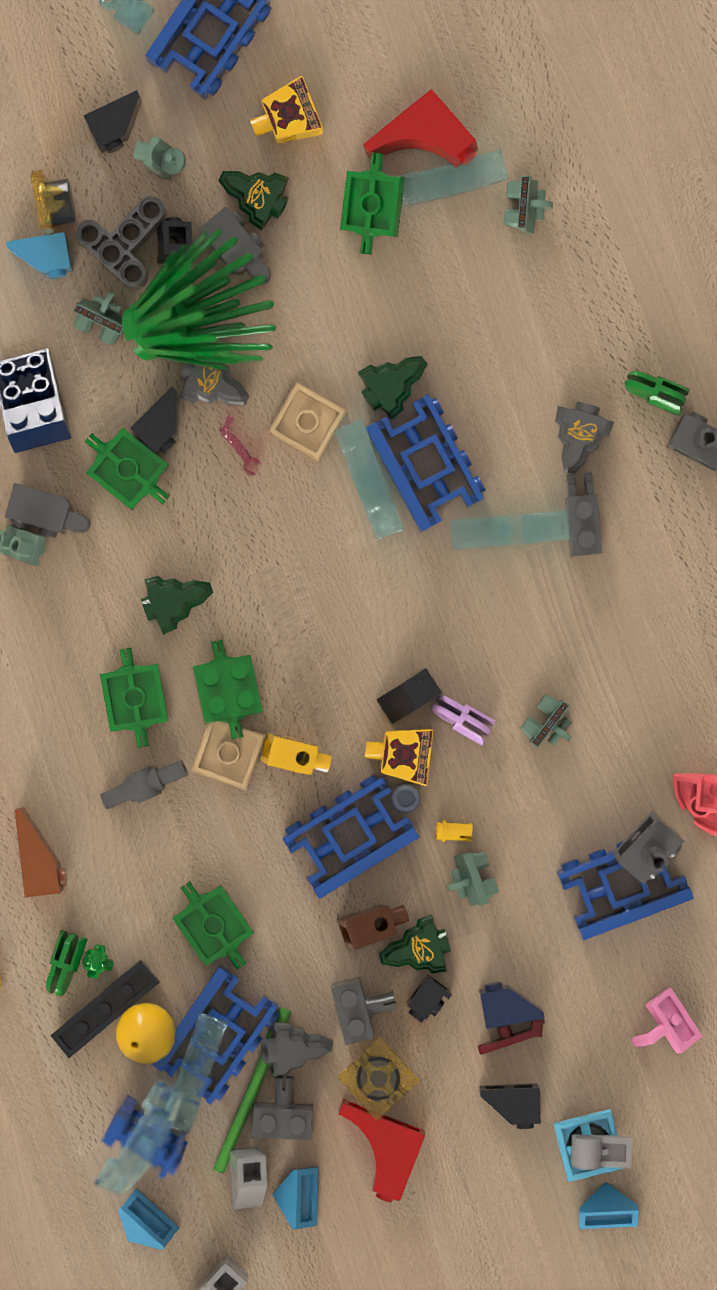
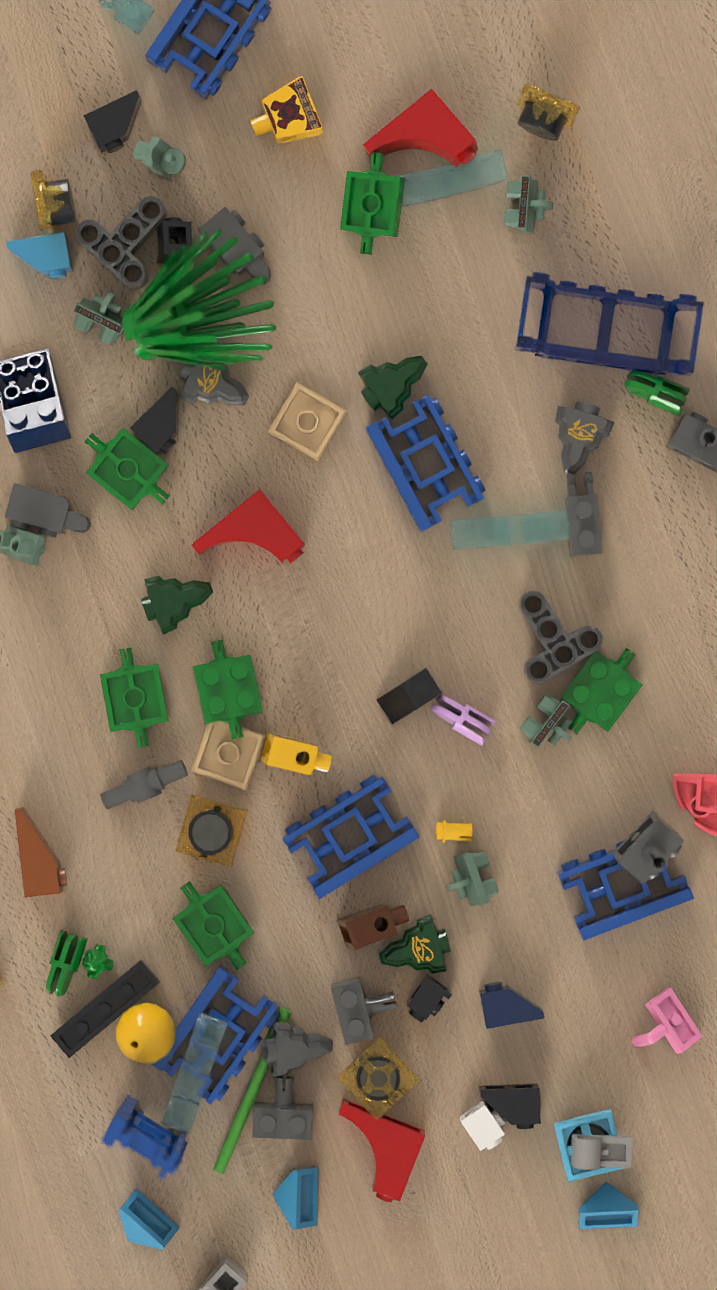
clear light blue slope [94,1079,183,1196] -> none
dark green rock [218,171,289,231] -> none
clear pink piece [219,415,261,476] -> none
light grey slope [229,1147,267,1210] -> none
clear light blue slope [334,419,404,540] -> none
torso [365,729,433,786] -> none
sand blue tile [391,783,421,813] -> none
dark red piece [477,1019,545,1055] -> none
none -> piece [175,794,248,867]
none -> red arch [191,489,305,564]
none -> white brick [460,1100,506,1151]
none -> clear blue windscreen [515,272,704,376]
none -> piece [517,83,580,141]
none -> dark grey beam [519,591,603,683]
none -> green plate [561,648,643,735]

